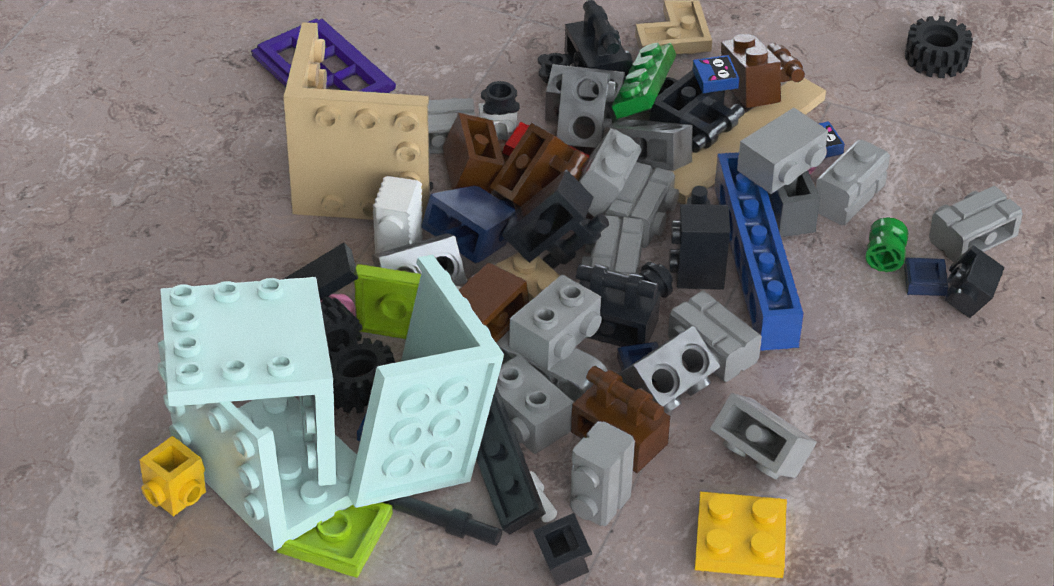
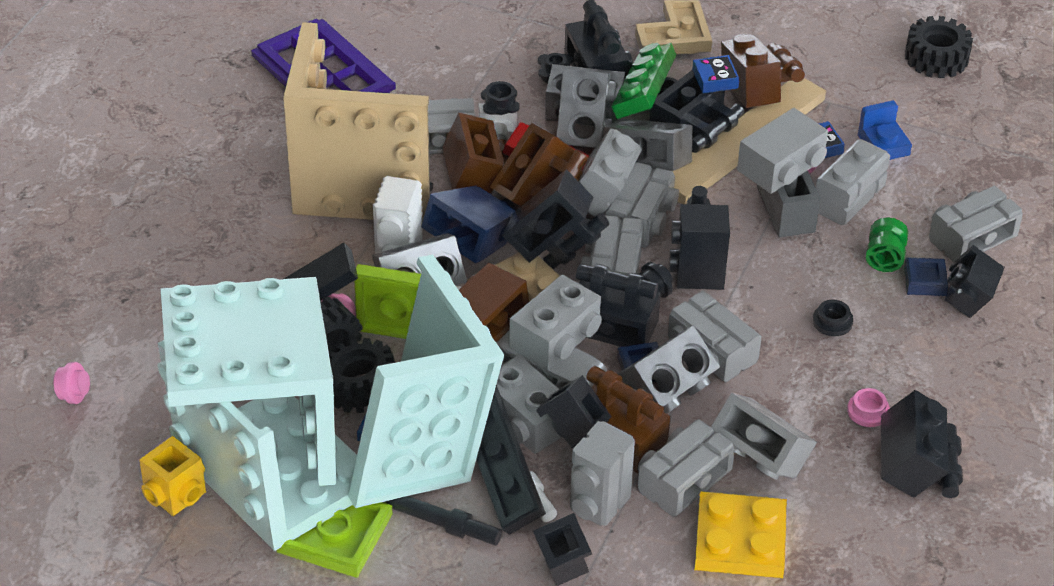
blue brick [714,152,804,351] -> none
none -> bright pink plate [53,362,90,404]
none -> black brick [536,375,612,448]
none -> light grey brick [638,419,735,517]
none -> black plate [813,299,853,336]
none -> bright pink plate [847,388,890,427]
none -> blue bracket [858,100,912,160]
none -> black brick [881,390,963,498]

